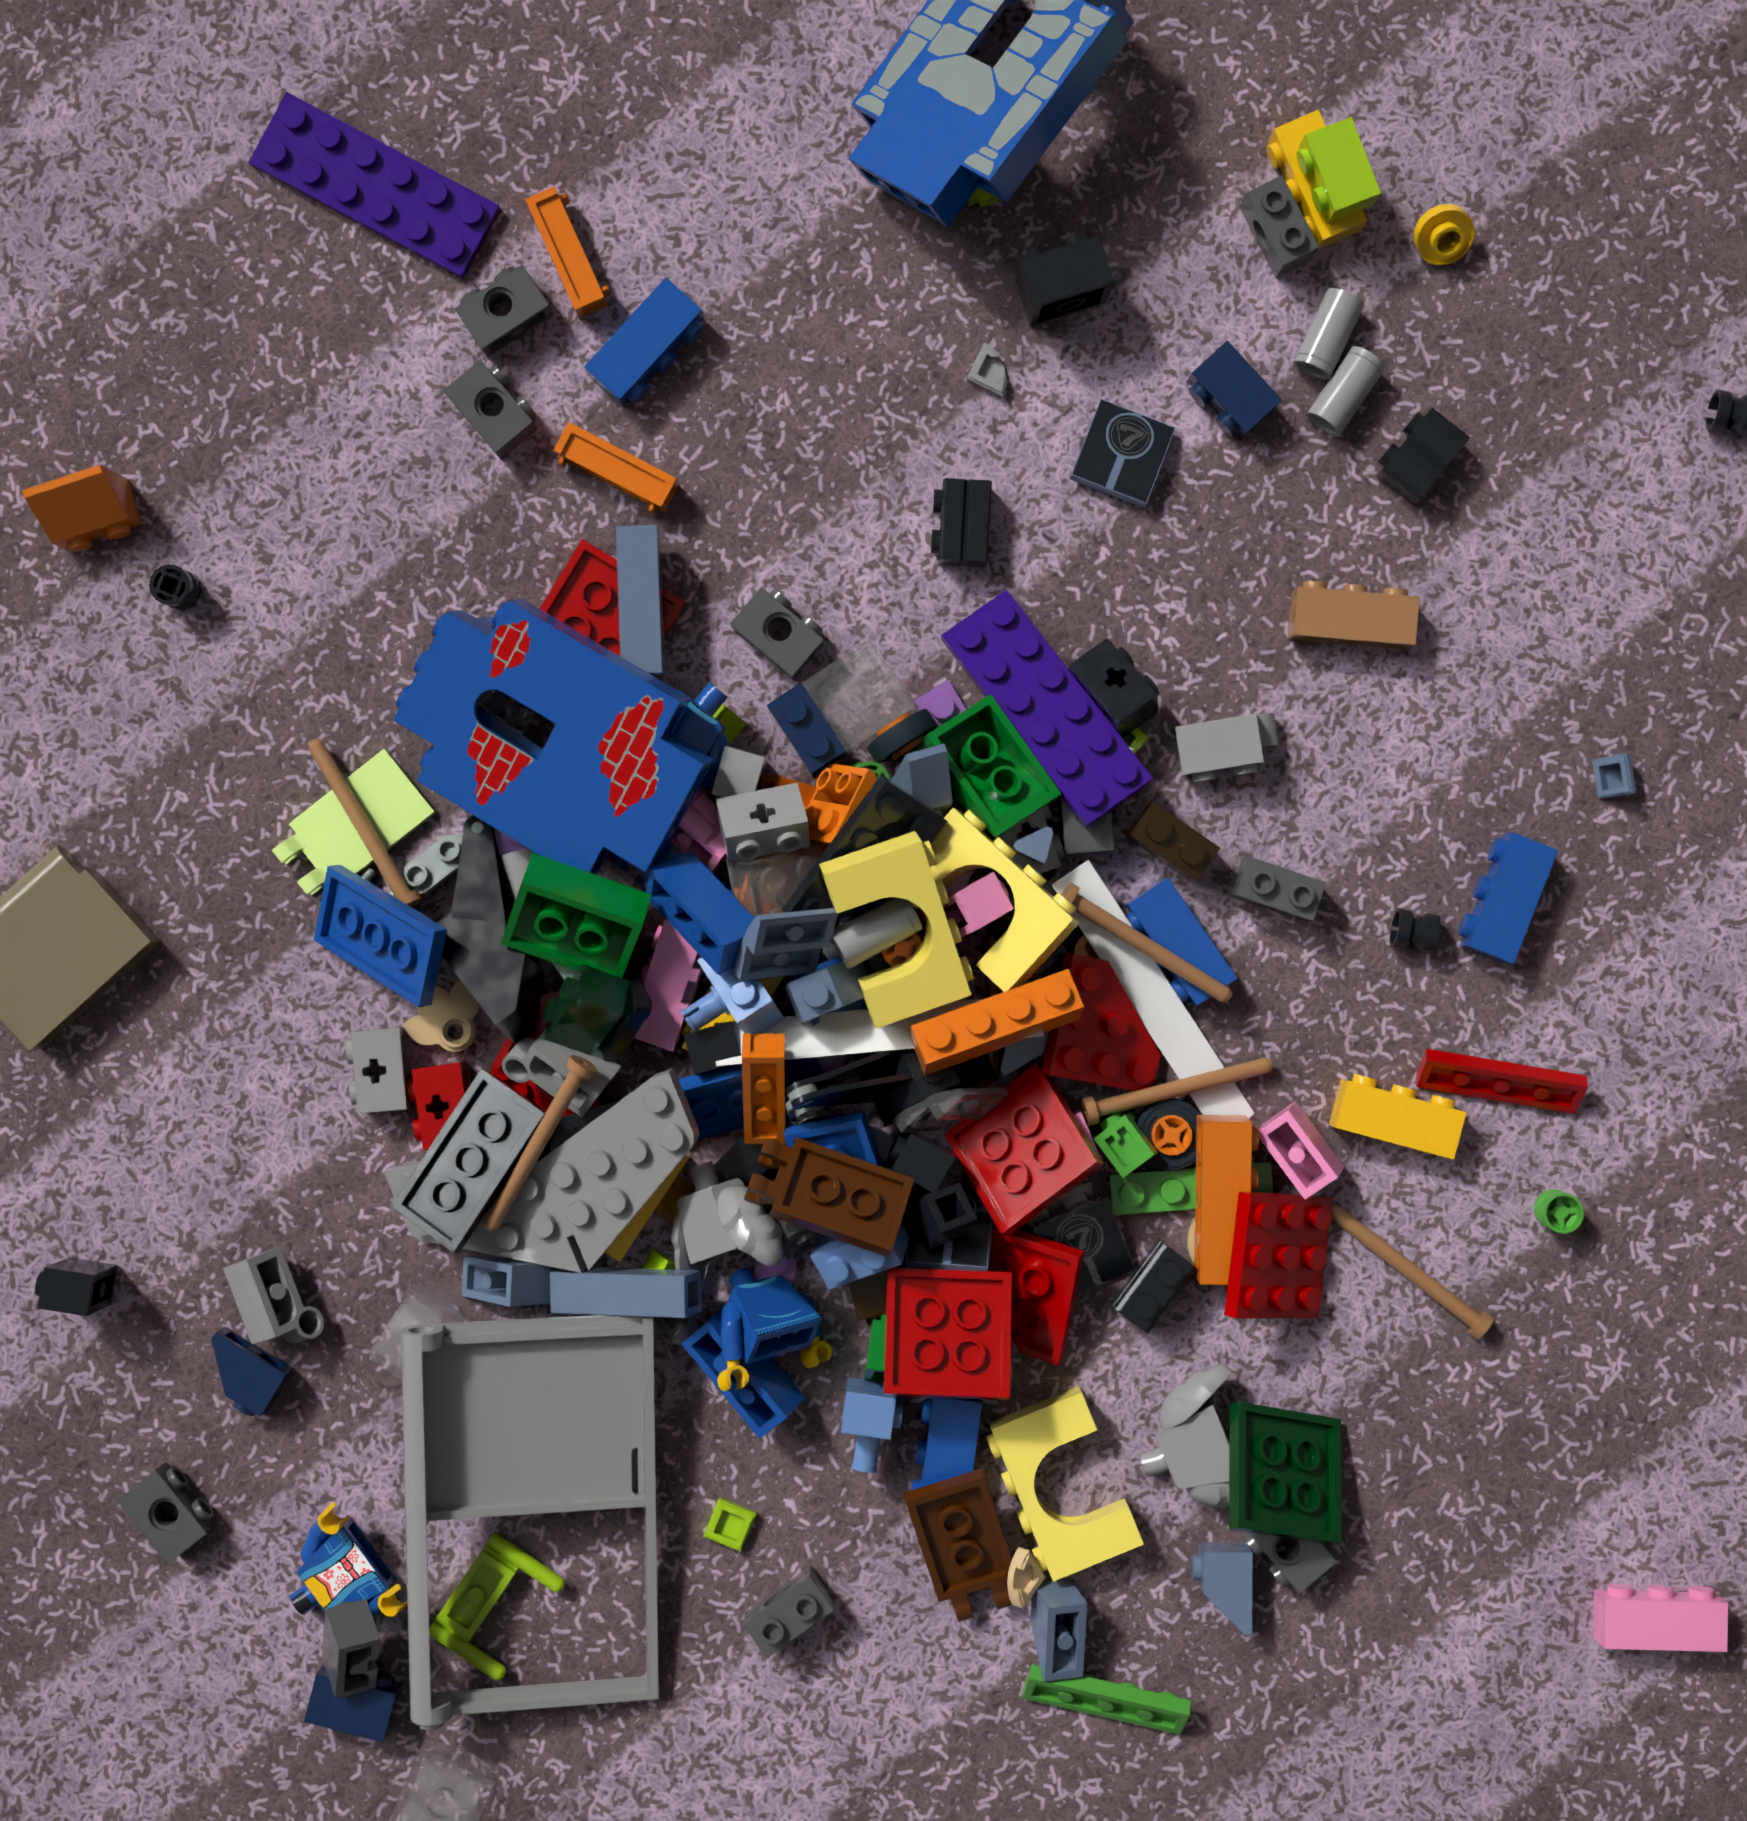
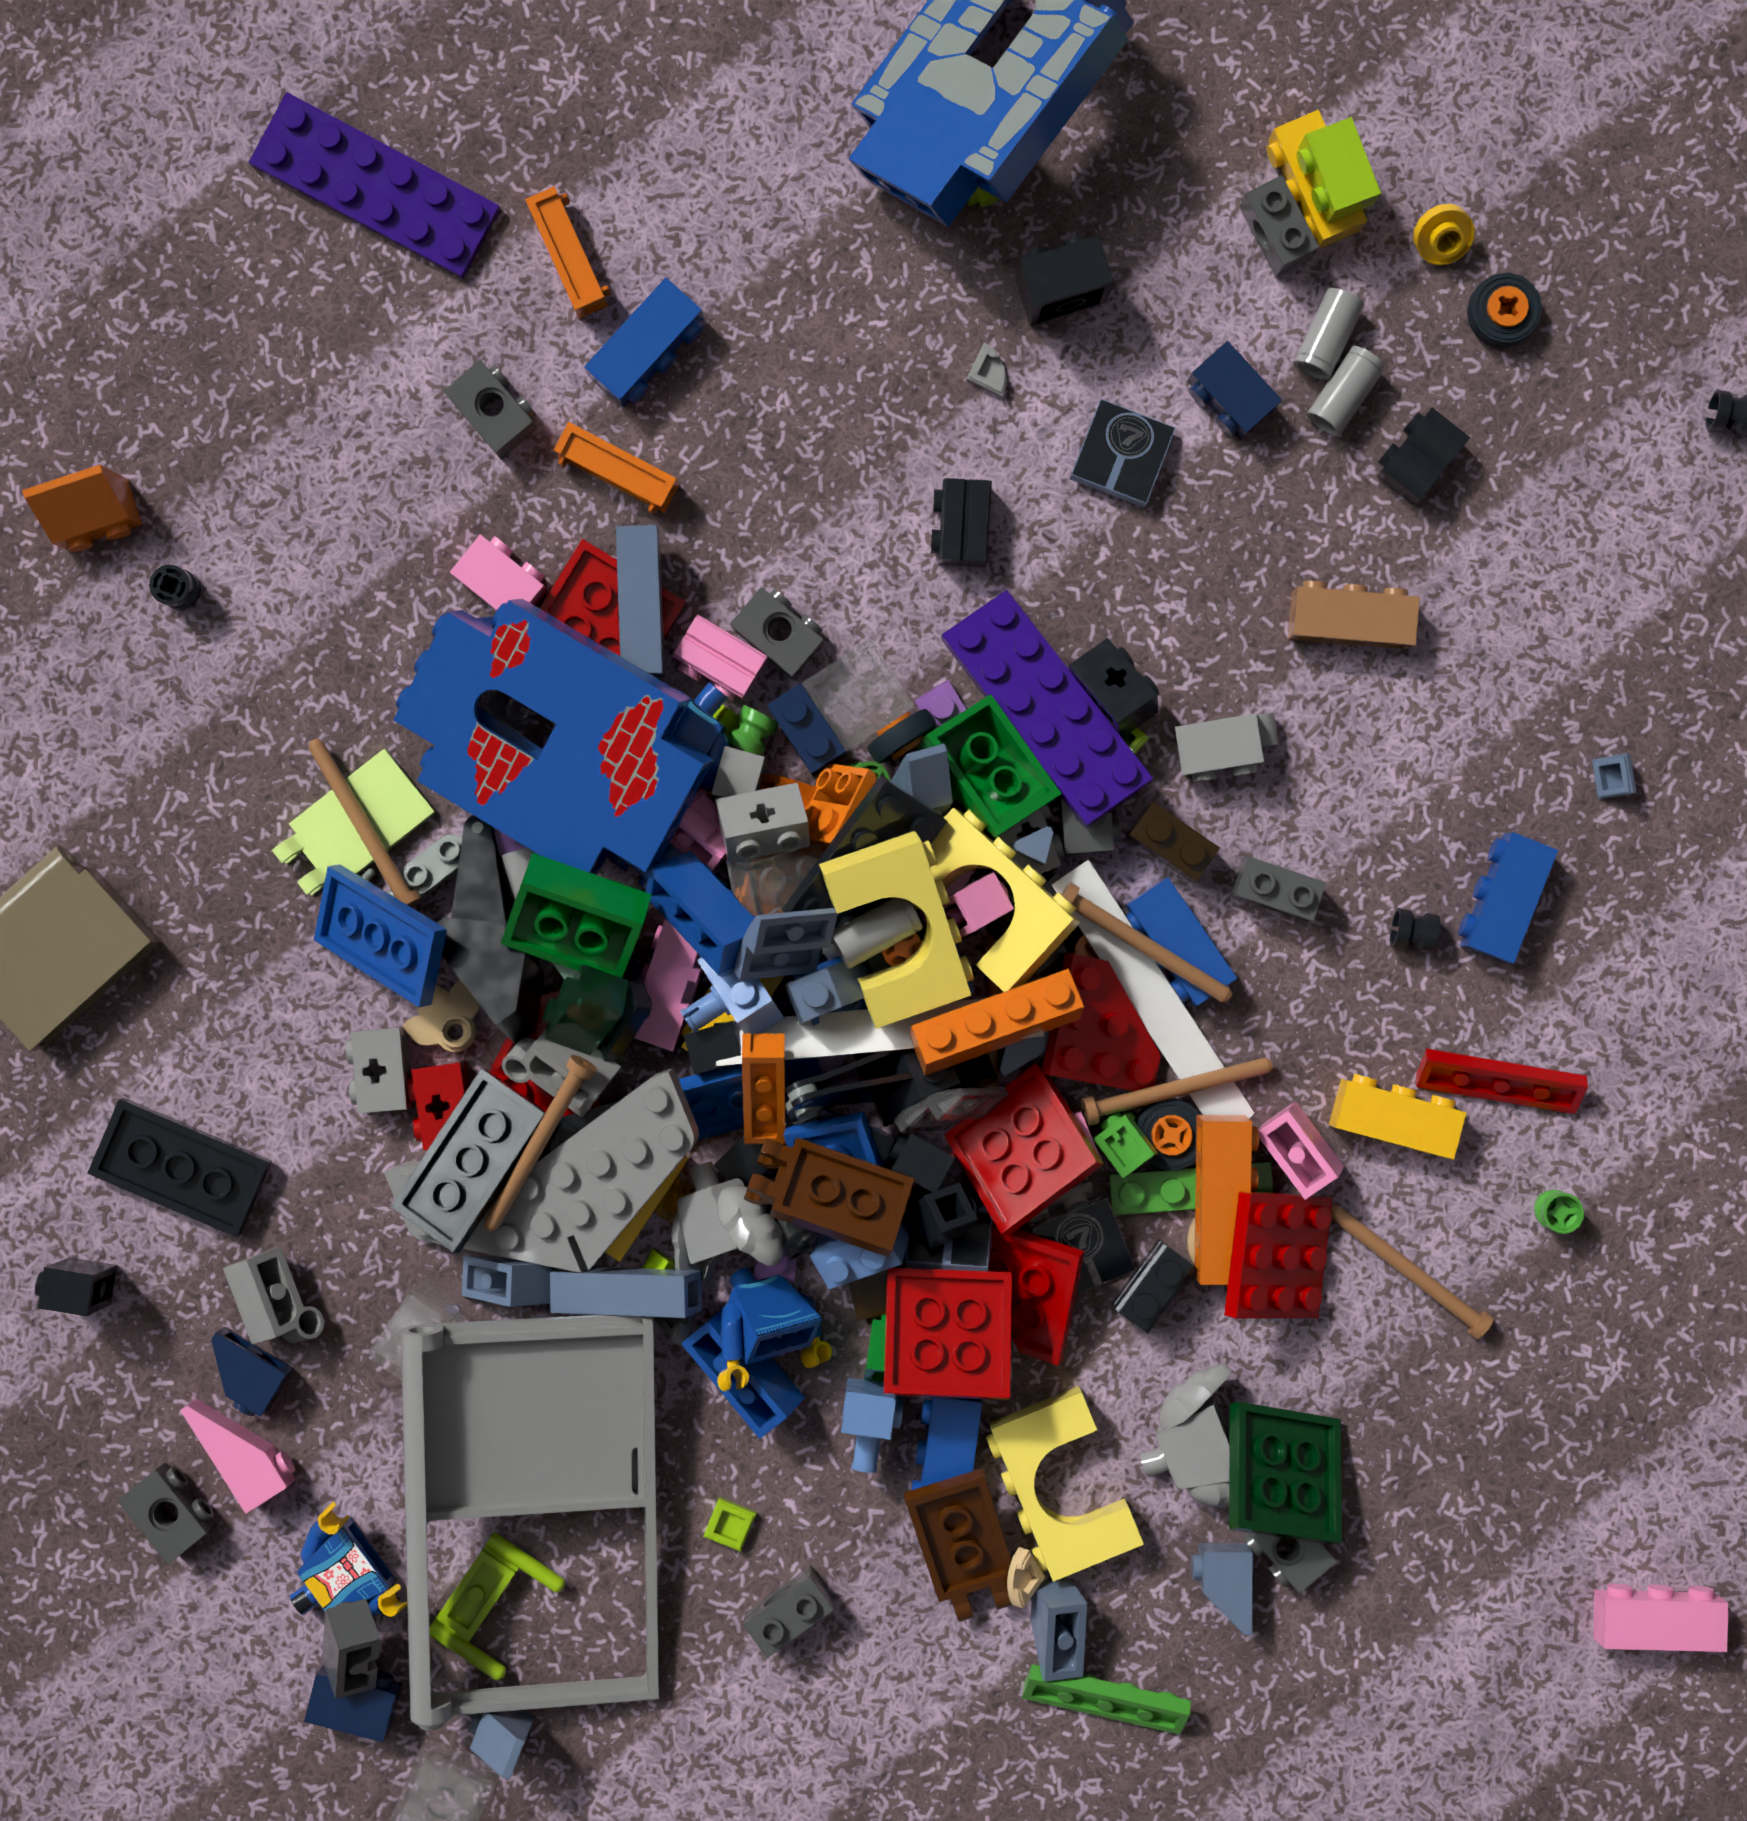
dark grey brick [454,264,554,358] -> none
none -> black plate [87,1098,272,1237]
none -> bright pink slope [180,1399,296,1514]
none -> bright pink brick [450,534,548,611]
none -> sand blue slope [468,1710,535,1780]
none -> bright pink brick [673,615,769,702]
none -> bright green wheel [727,705,779,756]
none -> black wheel [1467,272,1542,348]

